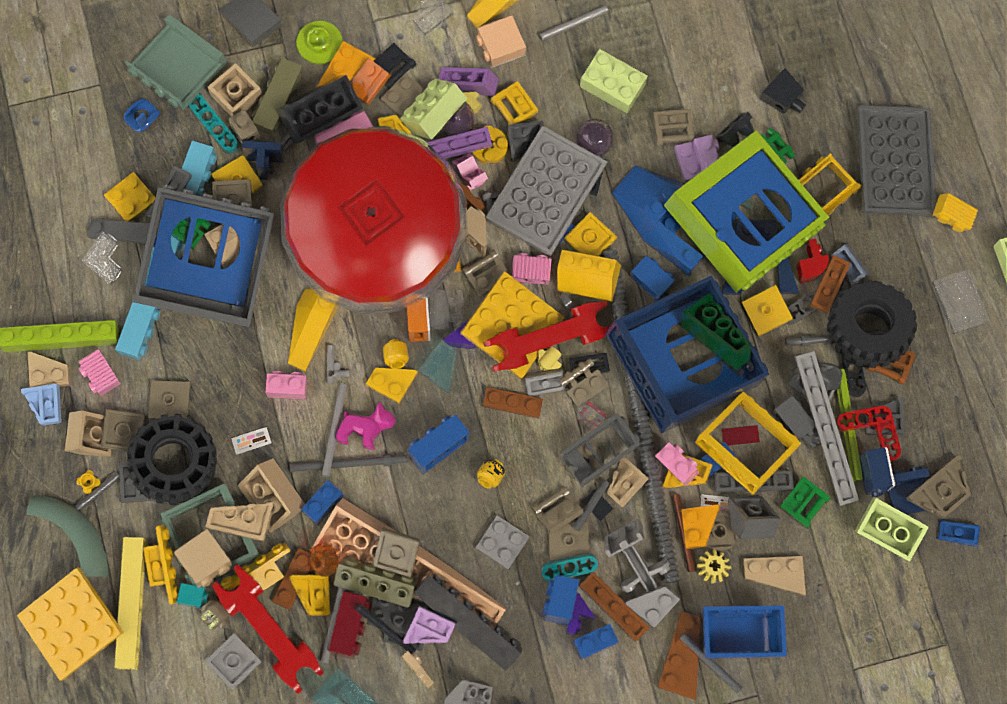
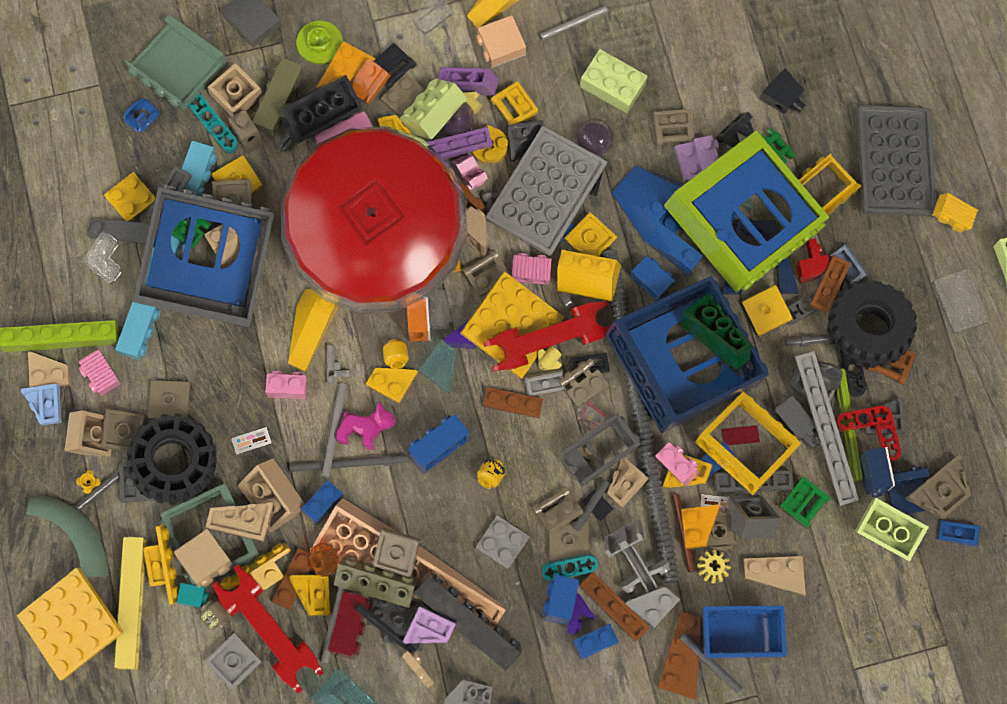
dark blue bracket [242,141,284,180] -> none

